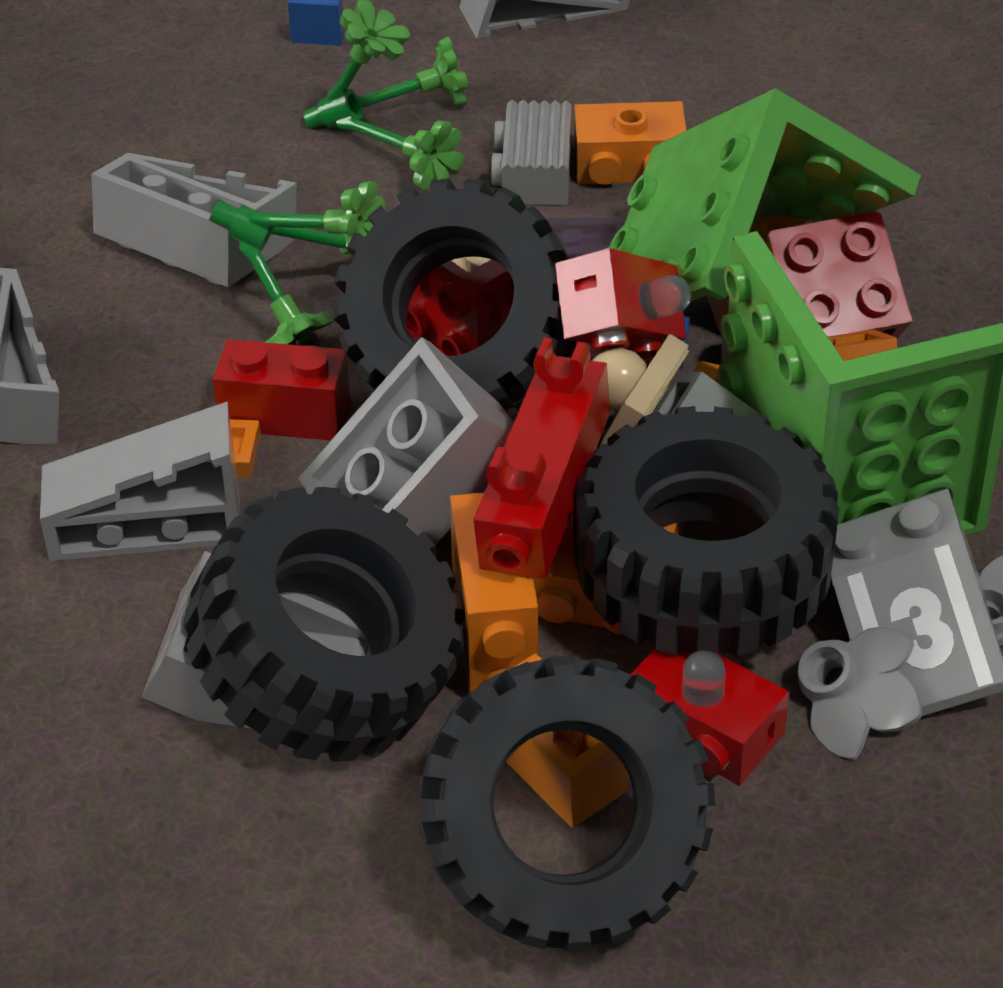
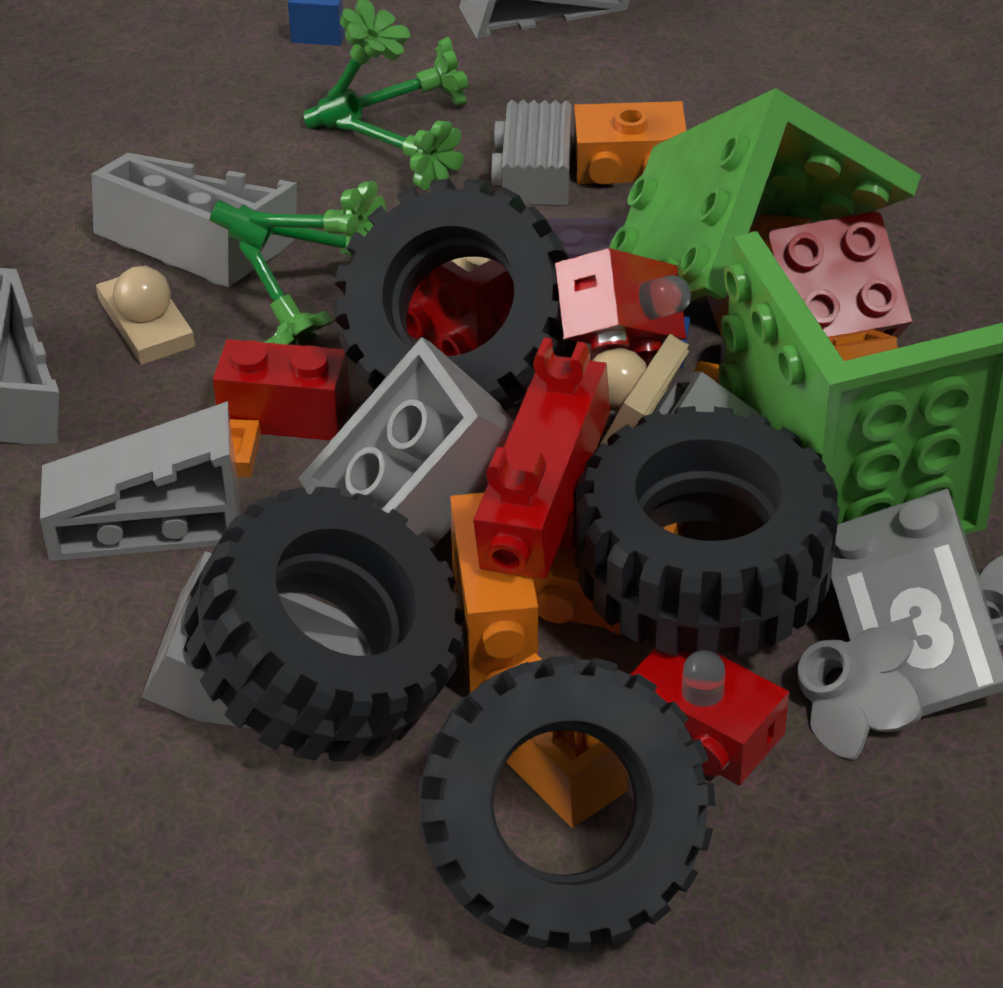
none -> tan tile [96,266,195,365]

